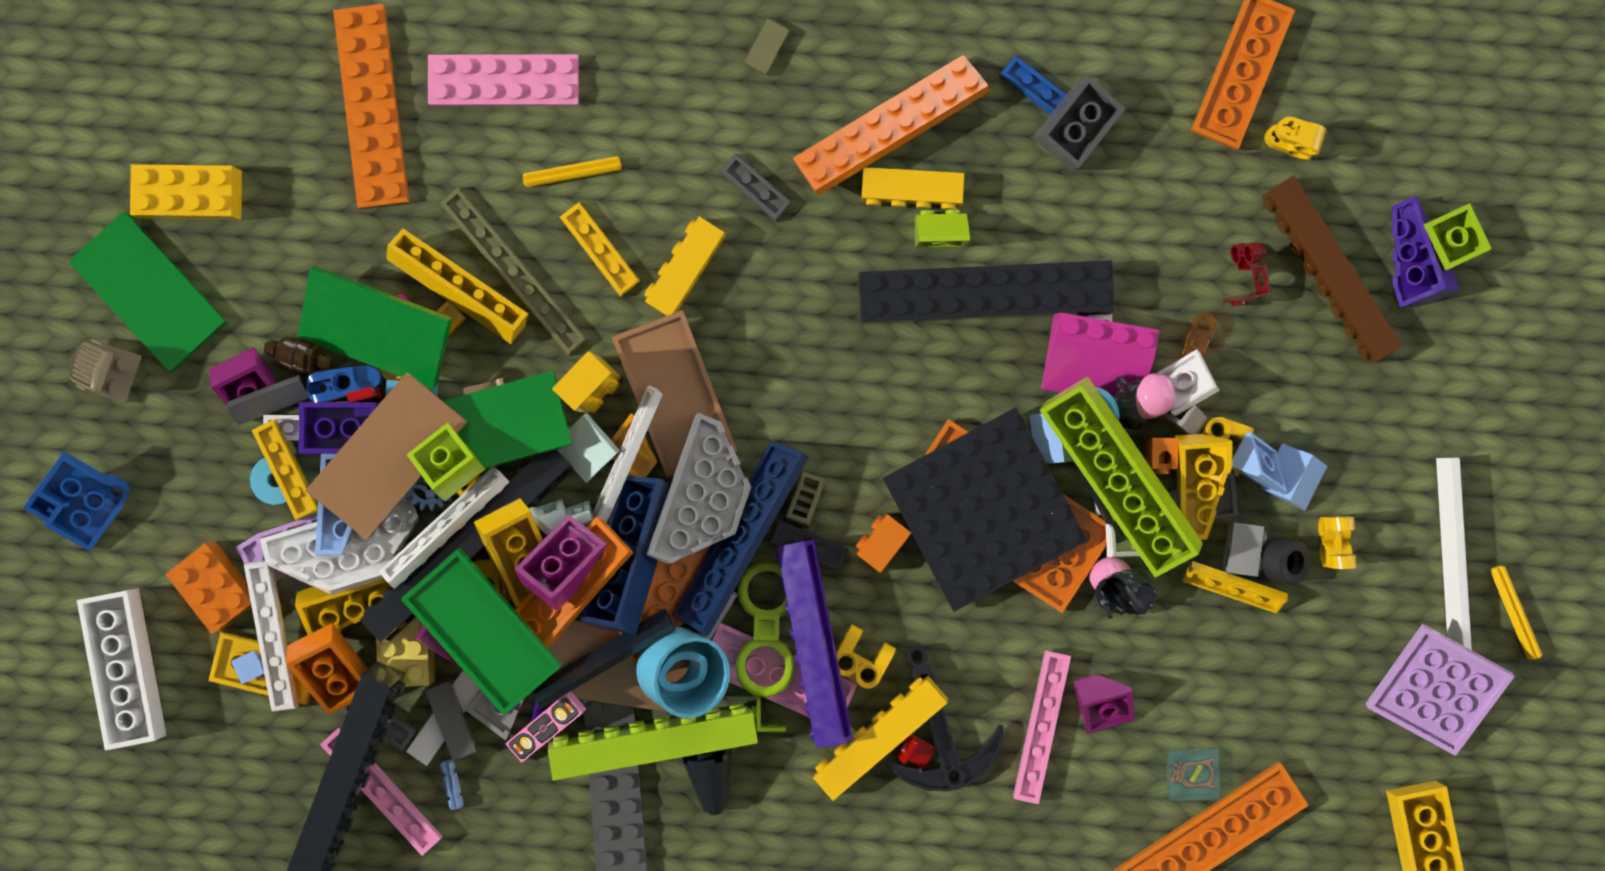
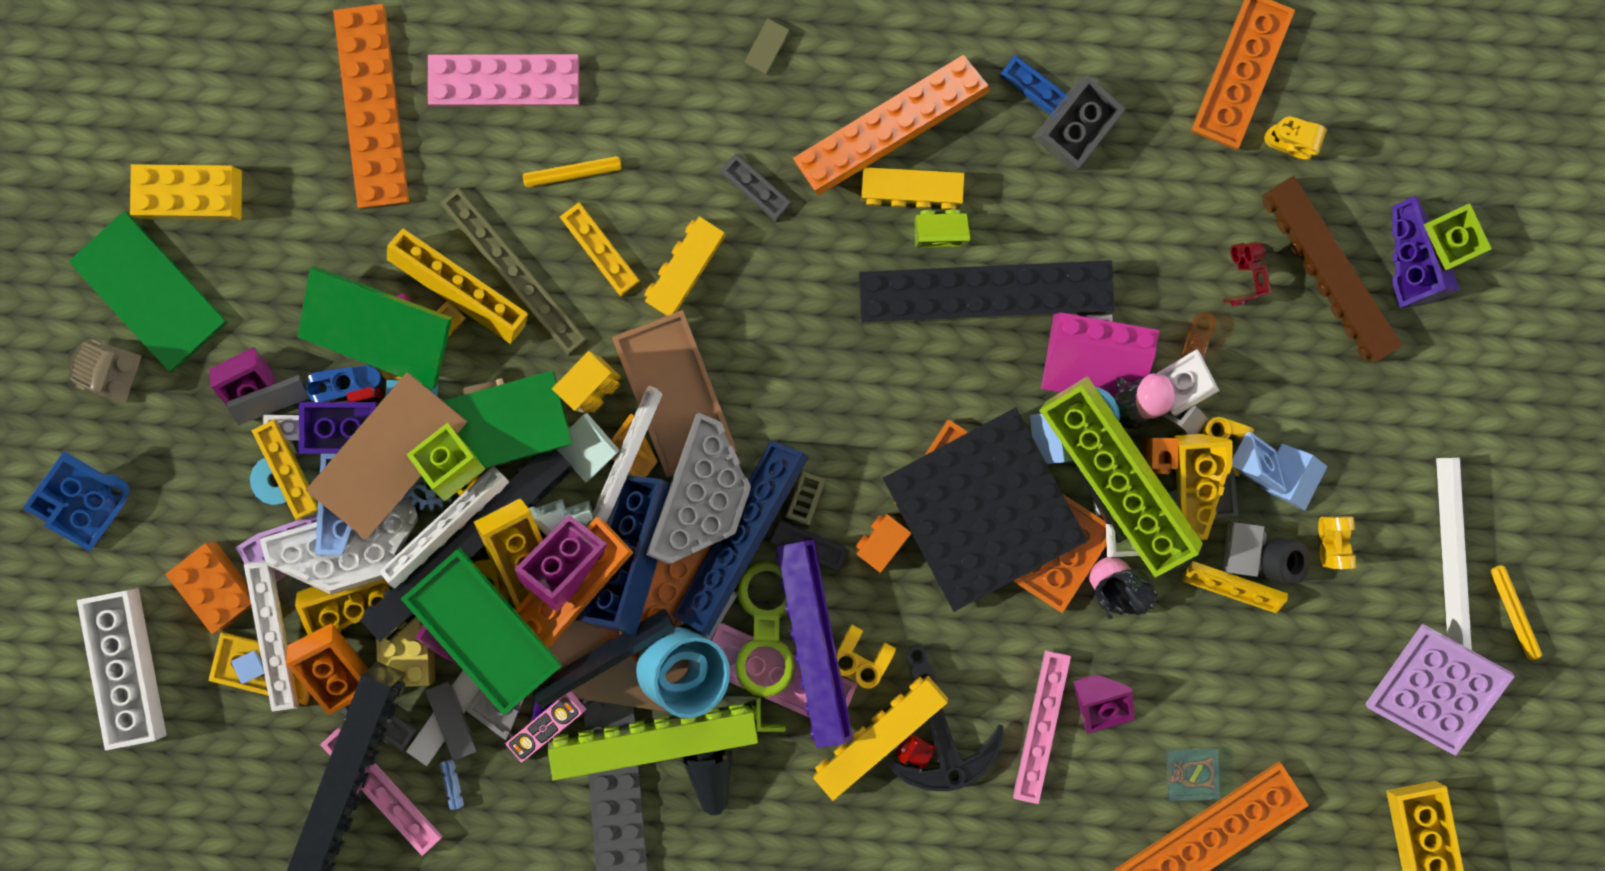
dark brown piece [264,336,334,374] -> none

